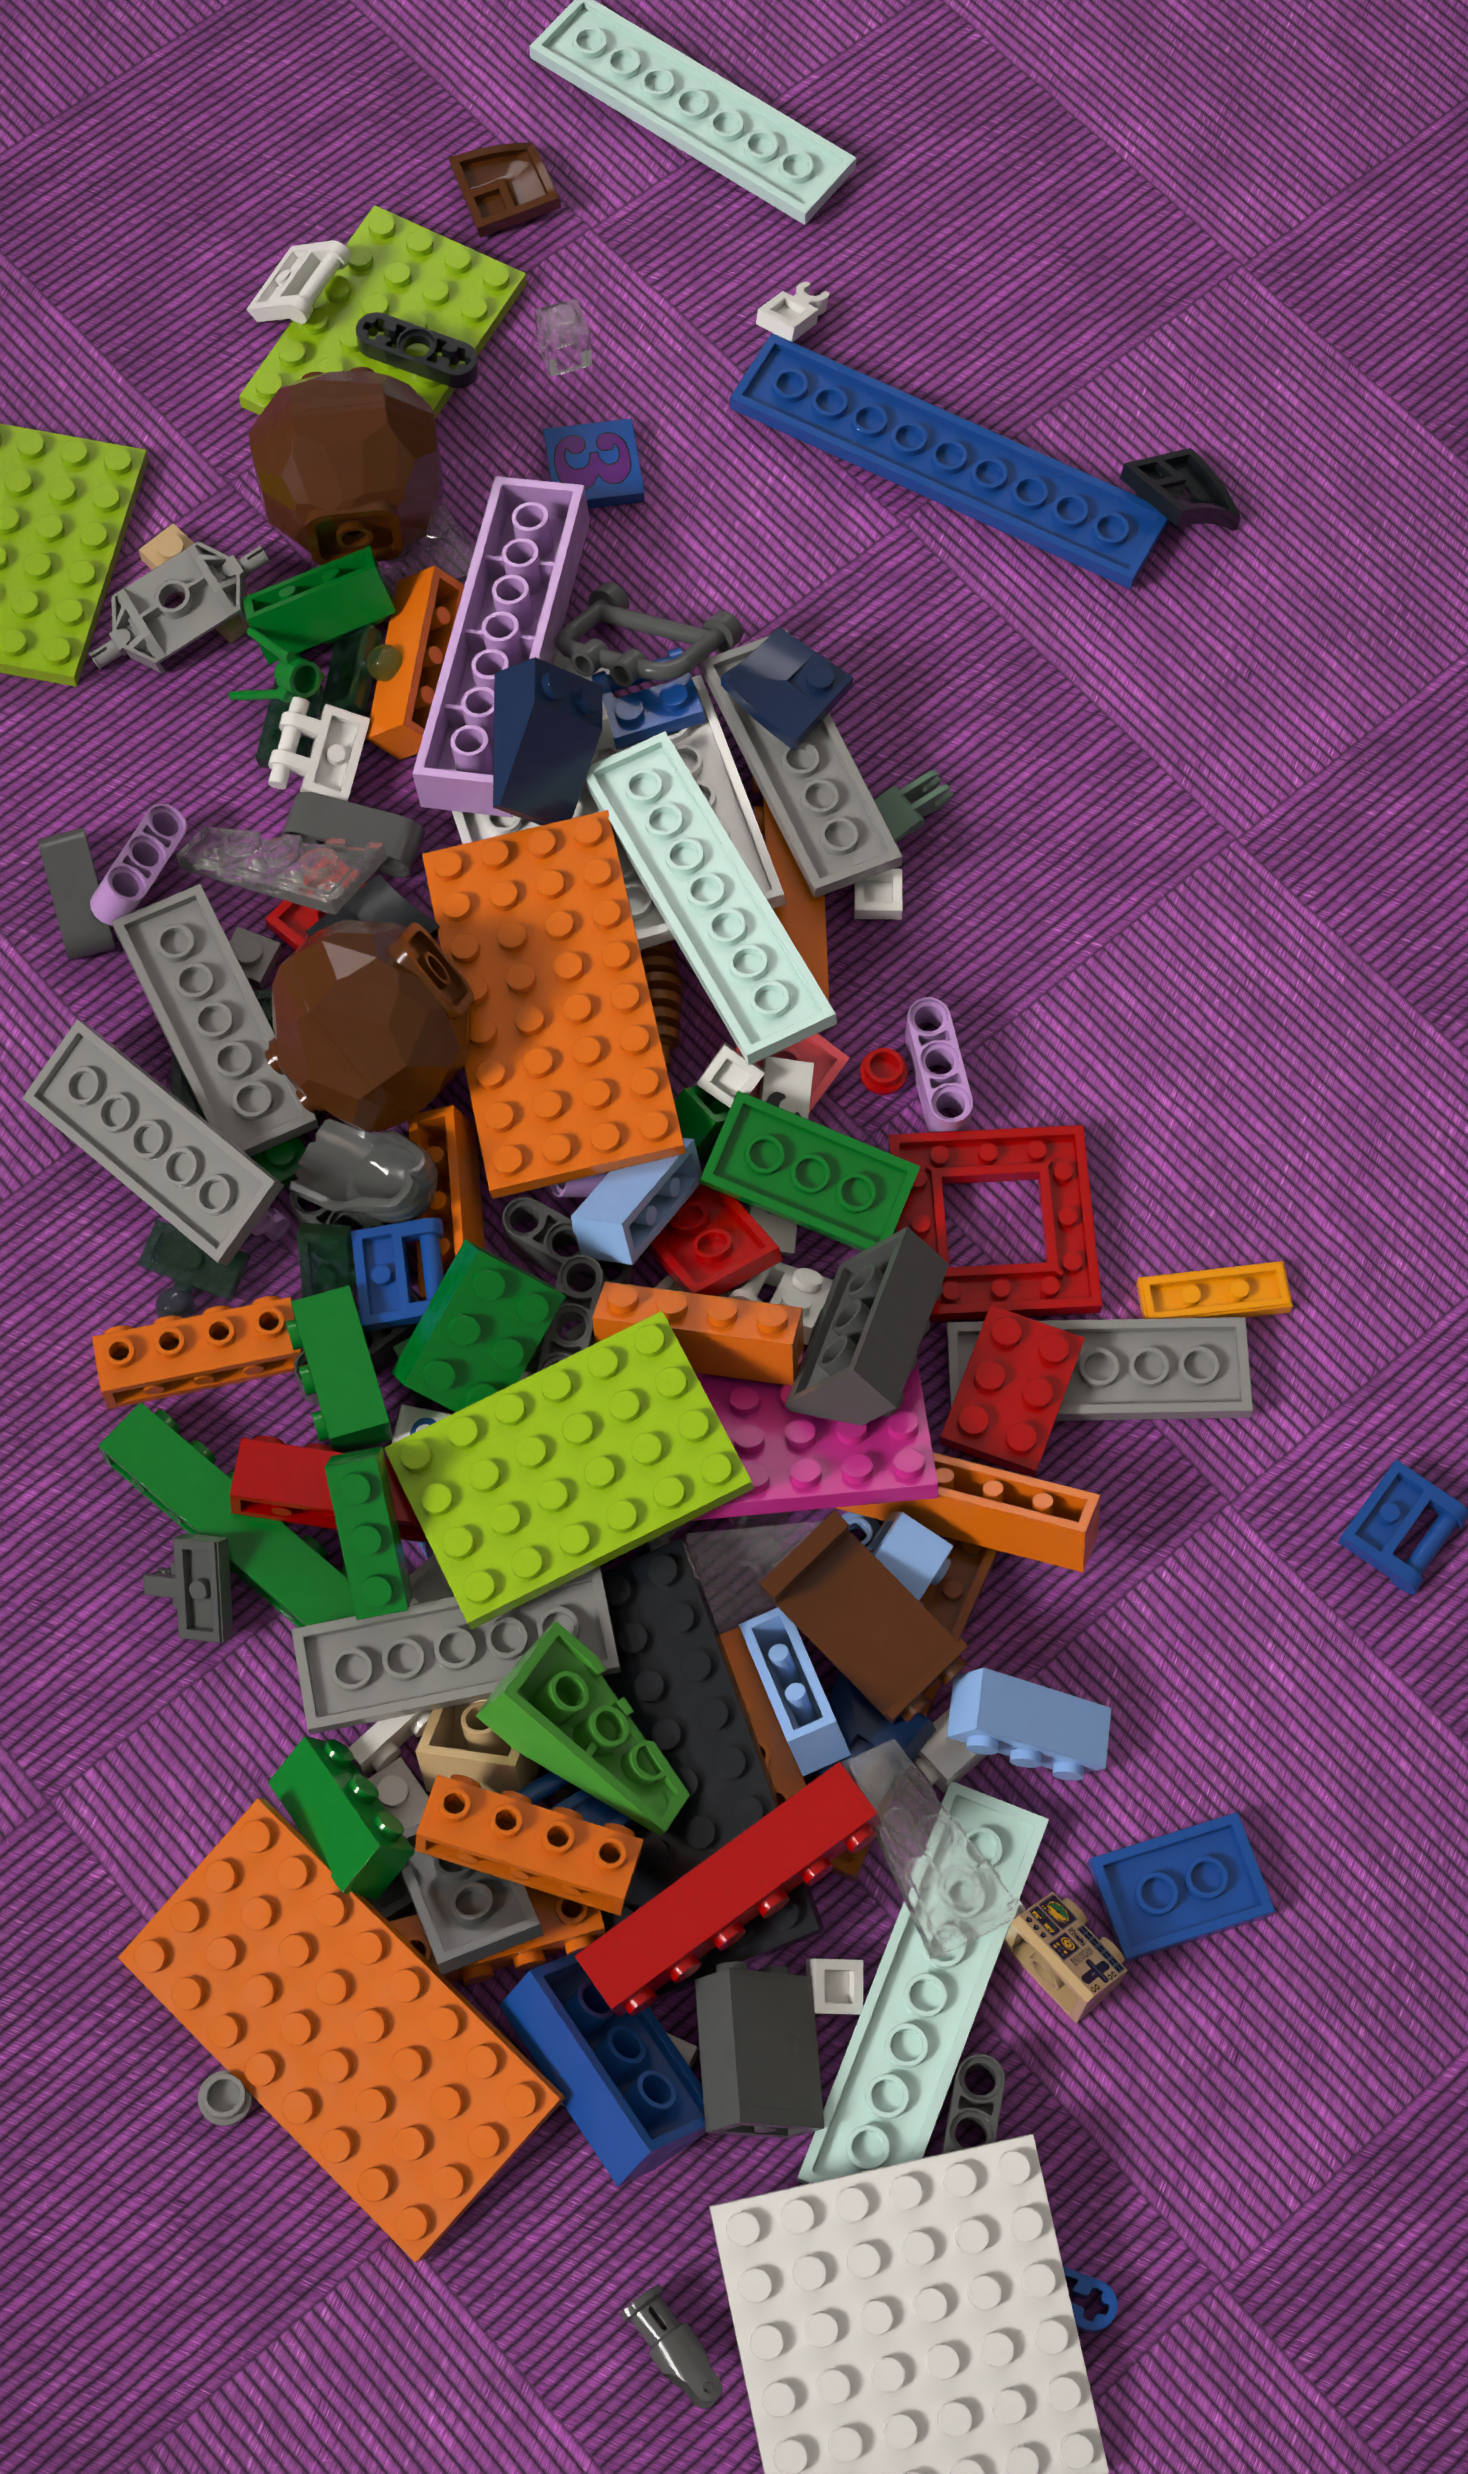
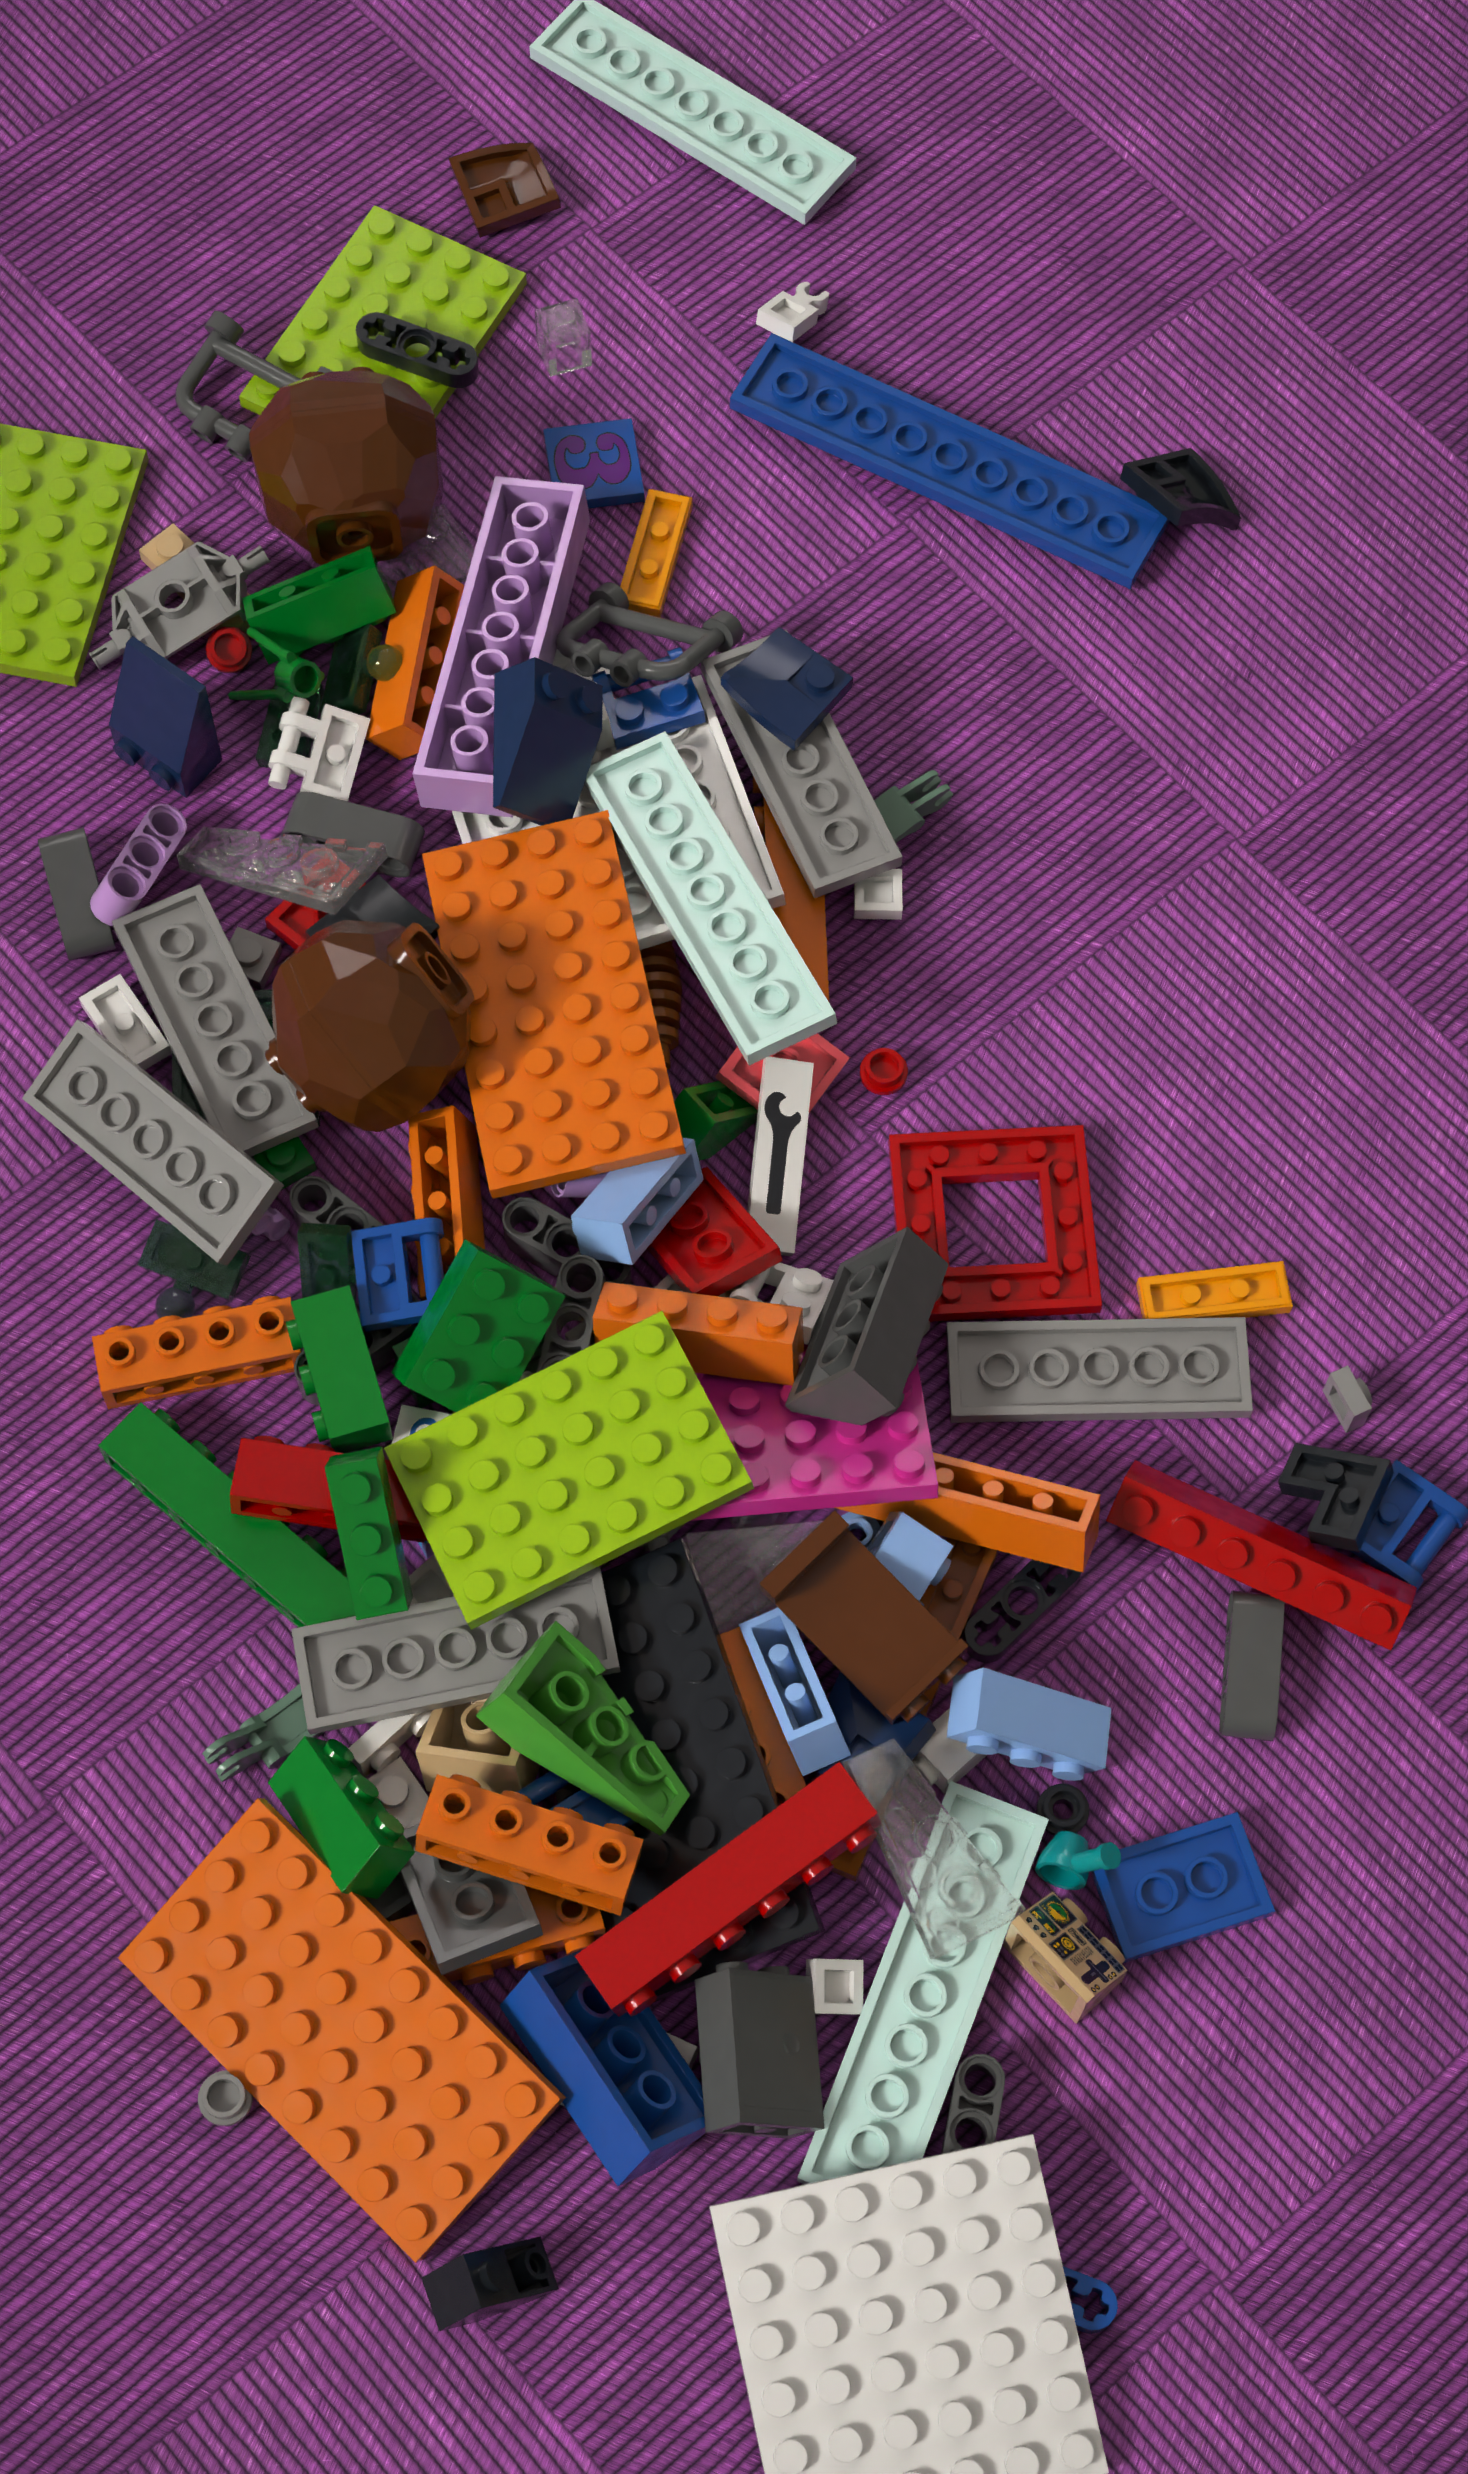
dark grey hinge [143,1533,234,1643] -> none
white plate [246,240,352,324] -> none
dark grey hair [289,1118,438,1223] -> none
dark grey piece [619,2284,722,2409] -> none
white plate [696,1042,765,1108] -> none
green plate [699,1091,921,1251] -> none
lavender beam [905,997,973,1132] -> none
red plate [939,1305,1085,1478] -> none
none -> white plate [79,974,172,1070]
none -> dark blue slope [109,636,223,798]
none -> dark grey bar [175,310,333,463]
none -> sand green arm [202,1684,324,1782]
none -> red plate [206,626,252,673]
none -> black slope [421,2236,559,2331]
none -> light orange tile [620,489,693,618]
none -> black beam [963,1560,1081,1663]
none -> teal bar [1035,1831,1121,1890]
none -> black plate [1036,1784,1089,1835]
none -> red brick [1106,1460,1417,1650]
none -> dark grey beam [1219,1590,1285,1741]
none -> black plate [1278,1443,1394,1552]
none -> light grey plate [1322,1365,1372,1433]

